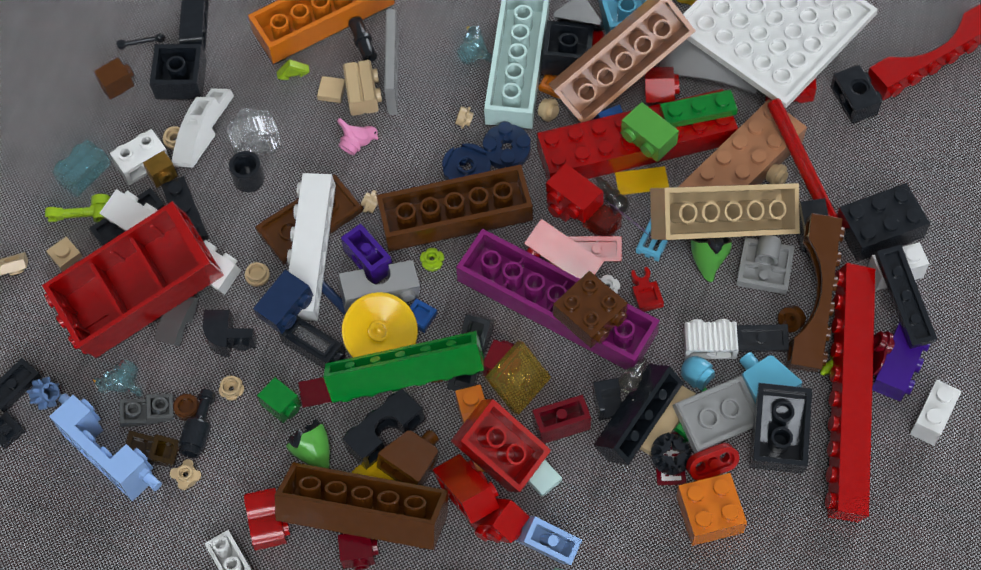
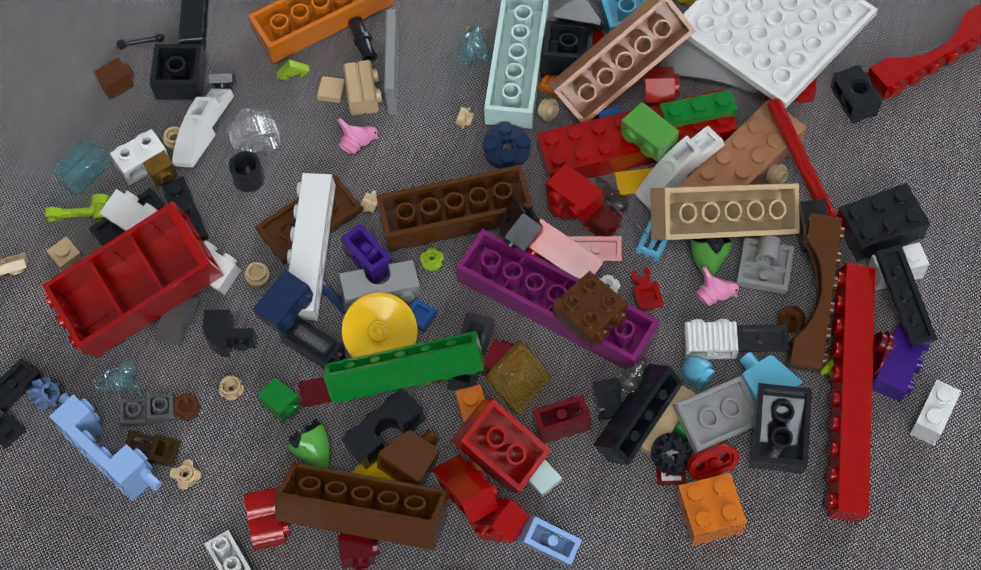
black piece [178,389,216,458] -> none
dark blue plate [442,143,491,180] -> none
none -> plate [208,73,236,89]
none -> black brick [497,198,543,251]
none -> white slope [635,126,725,211]
none -> bright pink animal [695,266,739,307]

